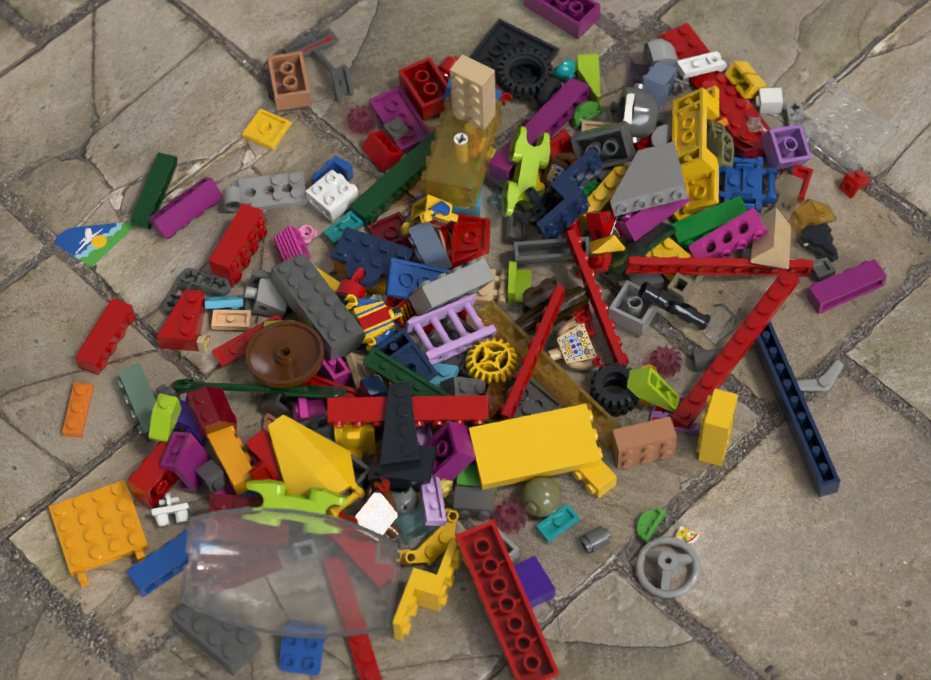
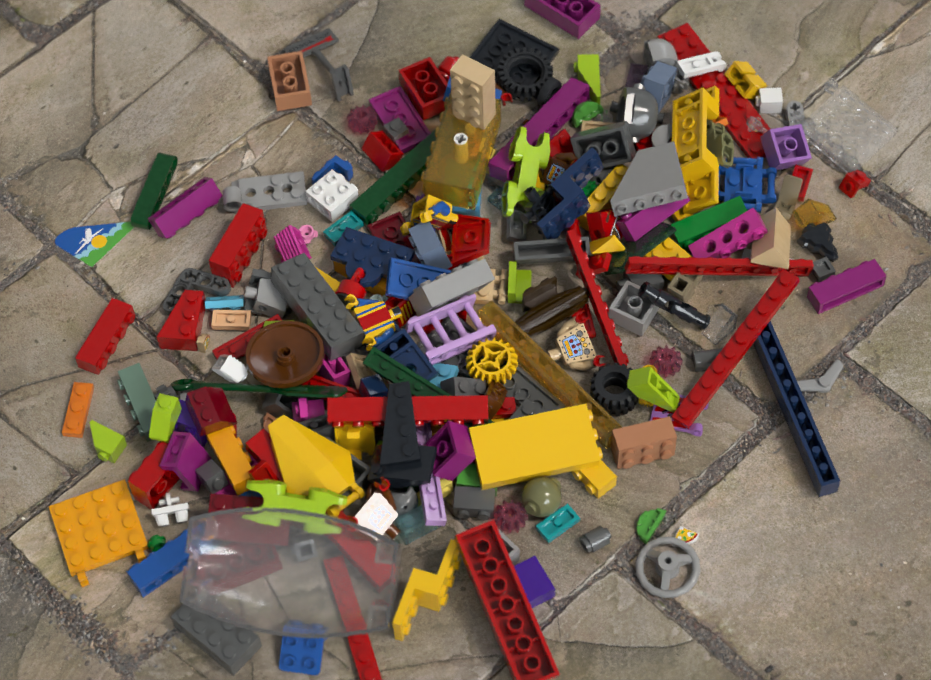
yellow tile [242,108,291,151] -> none
yellow plate [396,508,459,566] -> none
red plate [500,284,565,421] -> none
teal brick [553,58,576,82] -> none
yellow brick [696,389,738,467] -> none
dark red tile [732,136,759,158] -> none
none -> lime slope [89,420,127,463]
none -> green plate [147,535,166,552]
none -> white brick [211,355,248,383]

